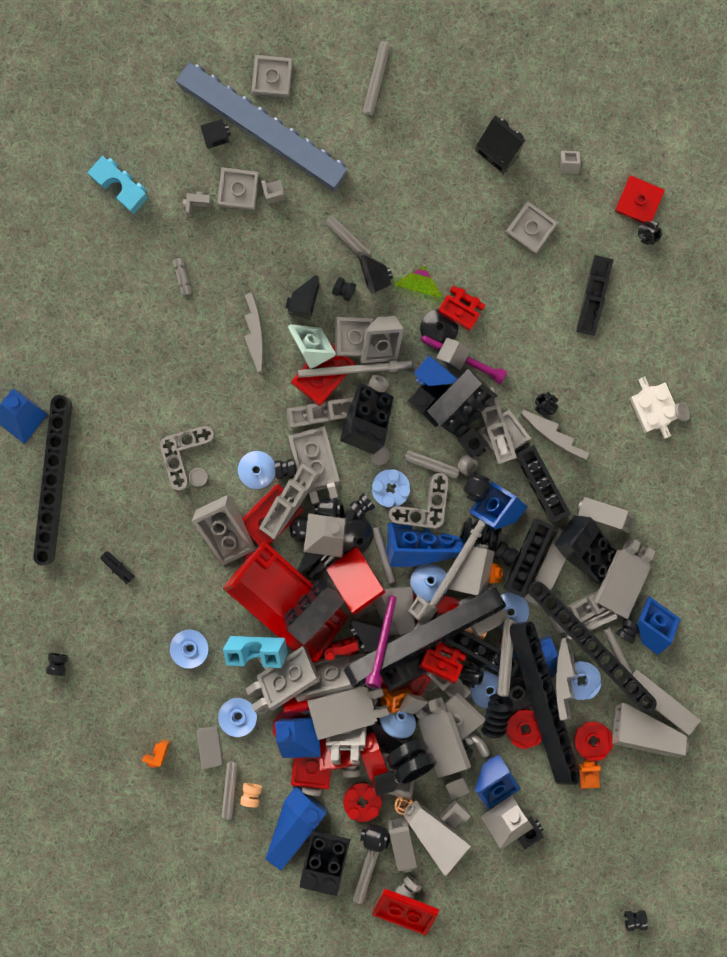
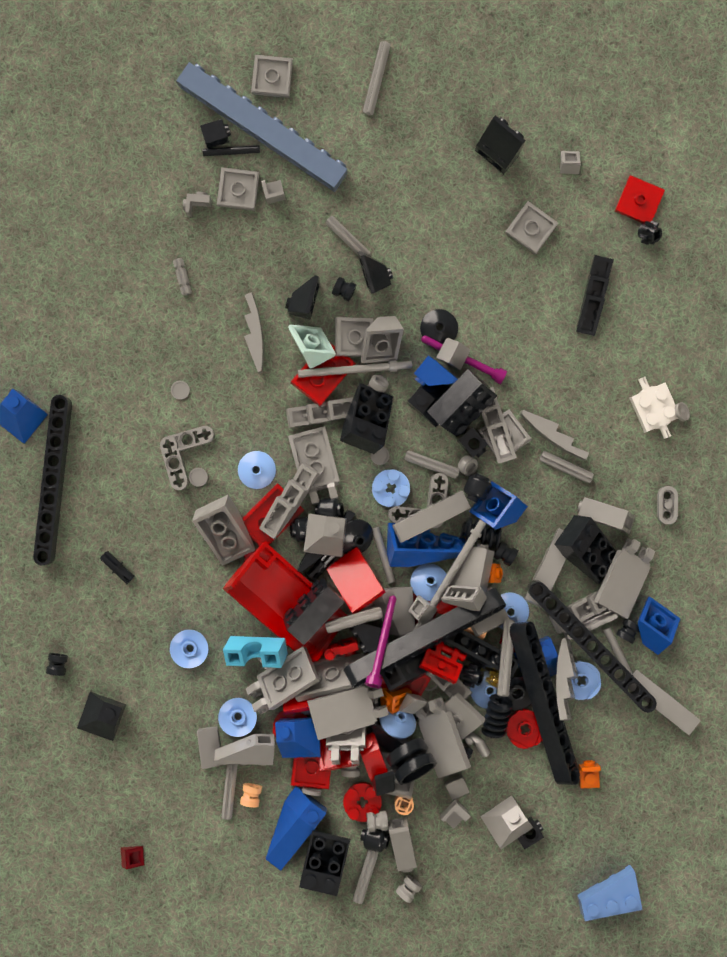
medium azure arch [87,156,149,214] -> none
orange bracket [142,739,170,768] -> none
black wheel [275,459,296,479] -> none
black wheel [349,493,375,519] -> none
red tile [372,888,439,935] -> none
clear neon green tile [394,265,442,298] -> none
light grey slope [403,800,471,876] -> none
red plate [437,285,486,332] -> none
blue slope [475,755,521,809] -> none
black brick [503,518,555,597] -> none
black brick [516,445,571,523] -> none
black gear [535,392,558,417] -> none
red plate [574,721,613,761] -> none
light grey slope [612,703,689,758] -> none
black wheel [624,910,648,931] -> none
none -> black slope [77,692,126,741]
none -> dark red slope [121,846,145,869]
none -> light grey piece [171,381,190,400]
none -> black bar [203,145,260,156]
none -> light grey slope [214,734,275,766]
none -> light grey axle [325,607,383,633]
none -> light grey wheel [366,810,388,833]
none -> light grey slope [392,490,471,543]
none -> light grey slope [441,585,487,611]
none -> clear yellow bush [485,671,499,688]
none -> light grey axle [539,451,594,483]
none -> medium blue wedge [577,865,643,921]
none -> light grey plate [657,486,678,524]

